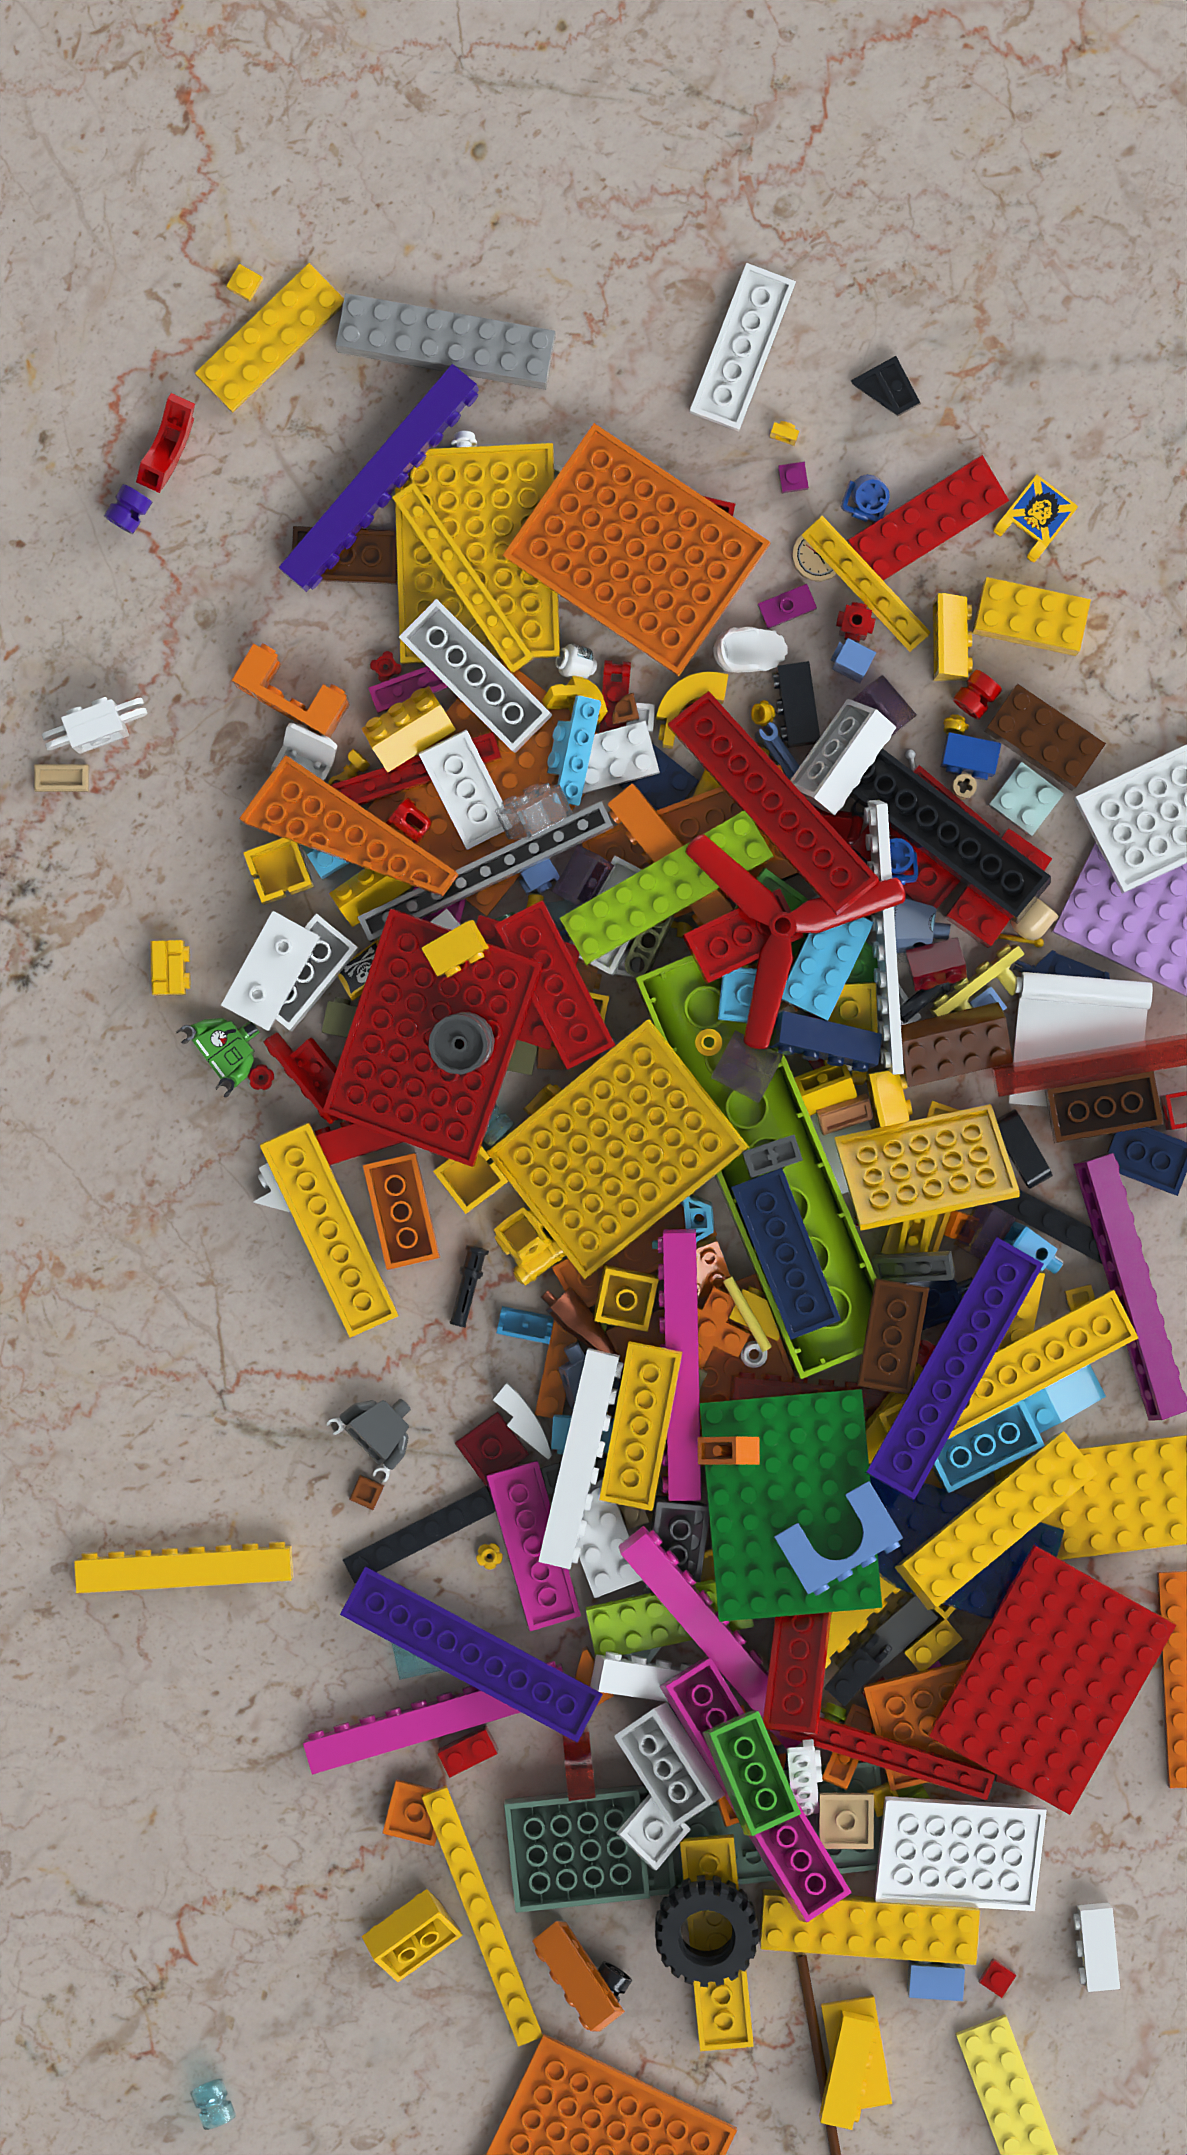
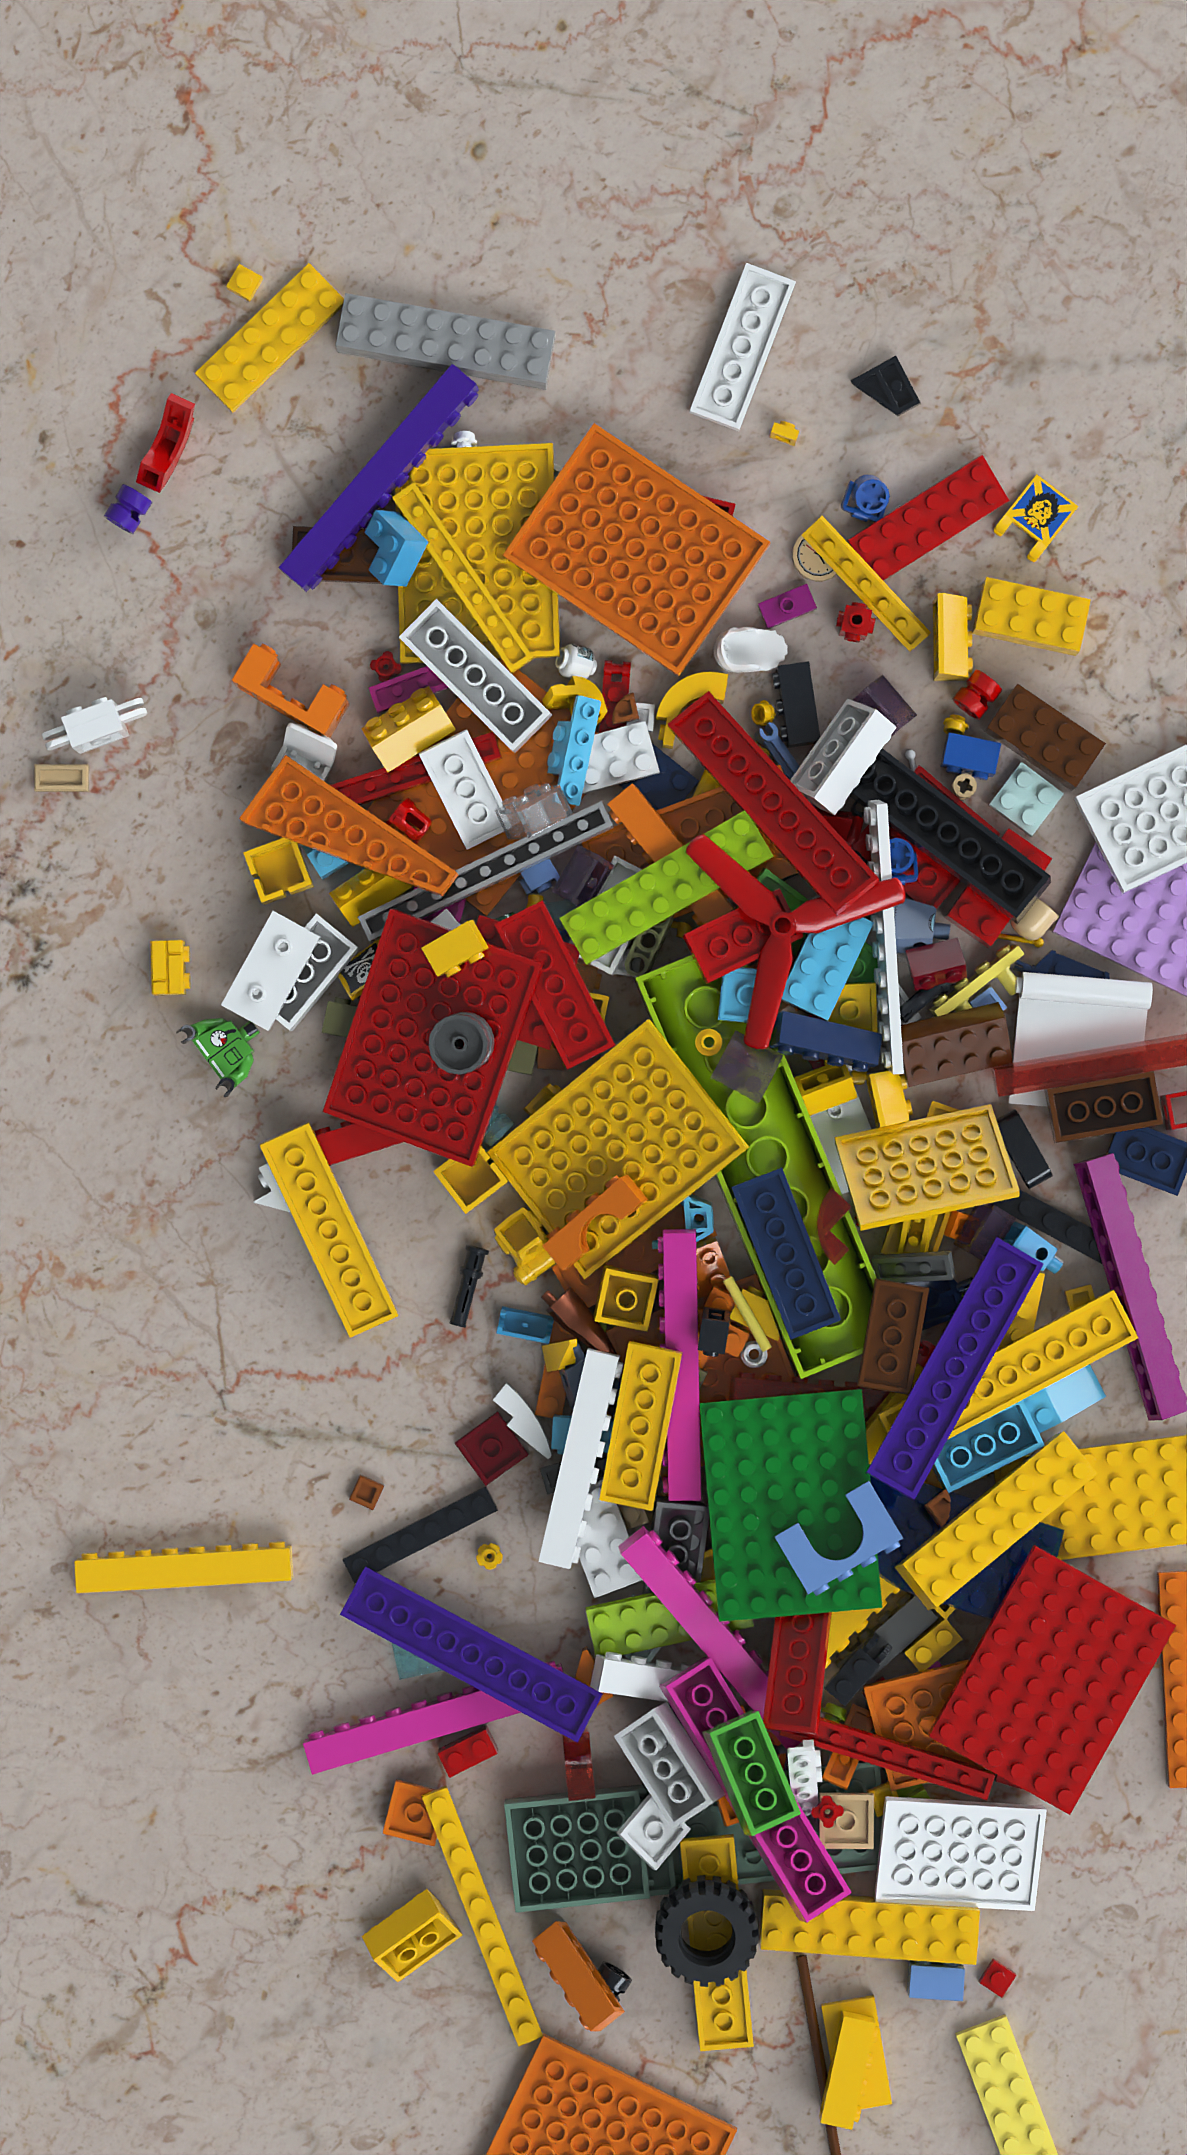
clear light blue wheel [190,2079,236,2130] -> none
red plate [248,1064,274,1090] -> none
red bracket [263,1032,339,1124] -> none
dark grey torso [327,1399,411,1482] -> none
yellow piece [328,749,371,785] -> none
orange brick [363,1153,440,1270] -> none
dark pink plate [485,1460,581,1631] -> none
orange slope [698,1437,759,1465] -> none
dark grey hinge [742,1135,803,1178] -> none
magenta plate [778,461,809,493] -> none
nougat tile [816,1093,873,1135] -> none
medium blue brick [831,638,876,684] -> none
white brick [1073,1902,1120,1992] -> none
none -> dark azure brick [365,510,428,587]
none -> yellow slope [542,1339,577,1372]
none -> orange arch [543,1175,648,1271]
none -> black brick [698,1307,730,1357]
none -> red plate [811,1795,844,1828]
none -> clear red brick [816,1188,852,1265]
none -> dark orange tile [923,1489,951,1528]

